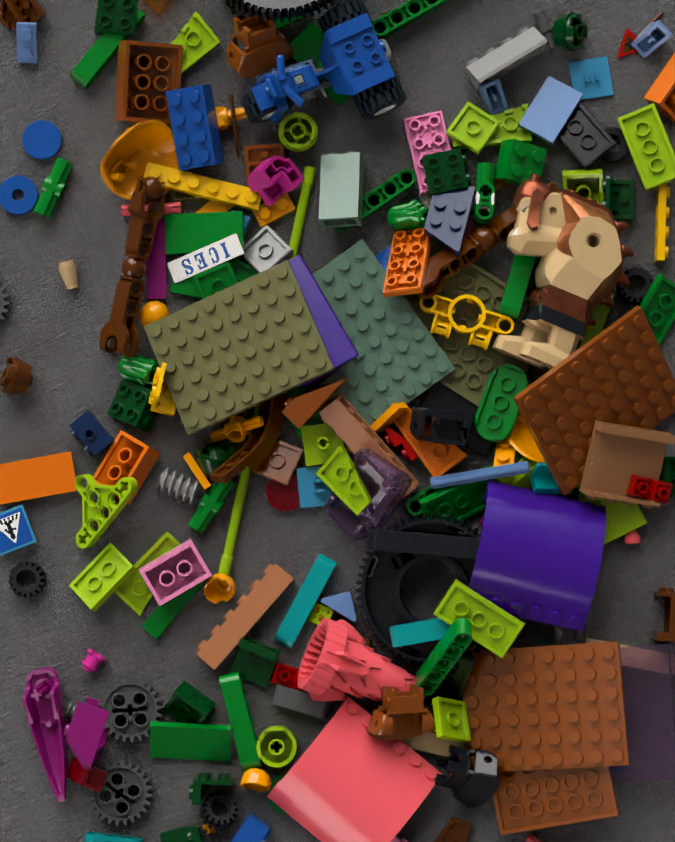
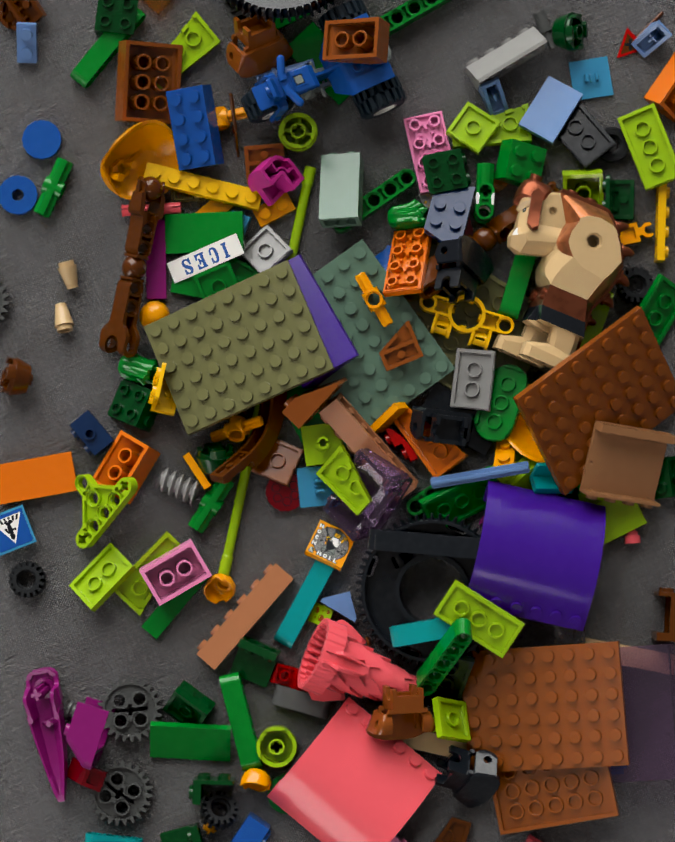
dark pink brick [81,648,107,674] -> none
red slope [626,474,673,503] -> none
none -> tan cone [55,303,74,333]
none -> tile [304,519,357,571]
none -> dark orange slope [322,17,390,64]
none -> light orange axle [355,272,393,327]
none -> dark orange wing [379,321,424,371]
none -> black piece [434,235,494,304]
none -> light grey tile [450,348,497,411]
none -> light orange plate [619,222,654,246]

